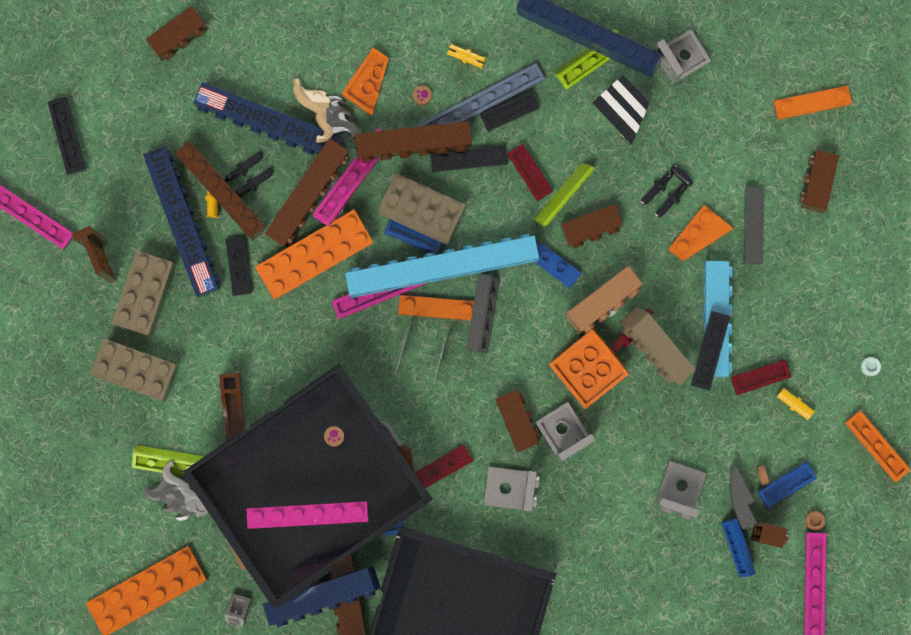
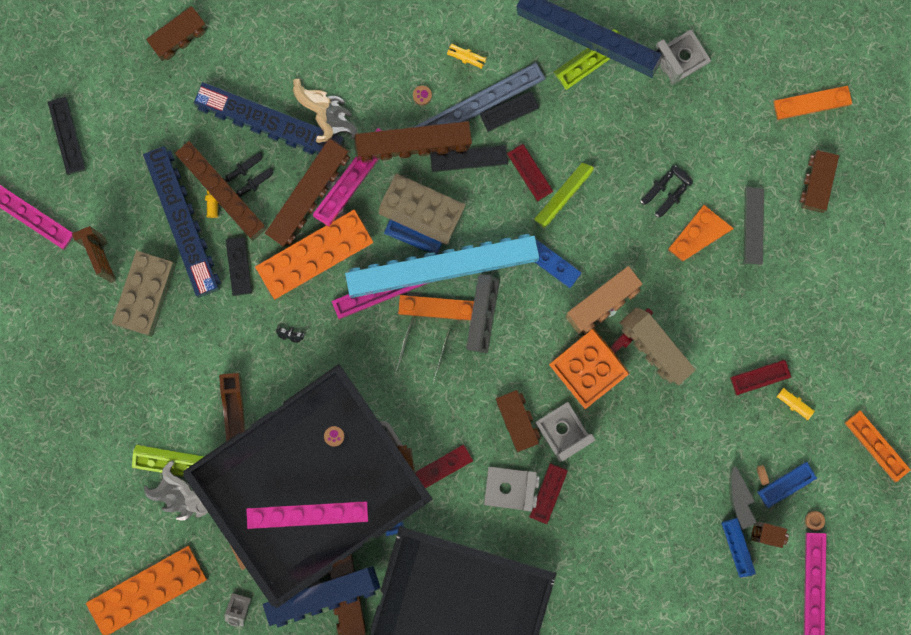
dark tan brick [90,338,179,402] -> none
orange wing [341,47,389,116] -> none
reddish brown brick [560,204,623,249] -> none
black sticker [592,75,649,151] -> none
light grey bracket [654,461,706,521] -> none
black plate [690,311,730,391] -> none
medium azure brick [703,261,732,378] -> none
light aqua tile [860,357,881,376] -> none
none -> black piece [276,326,305,343]
none -> dark red plate [529,463,568,524]

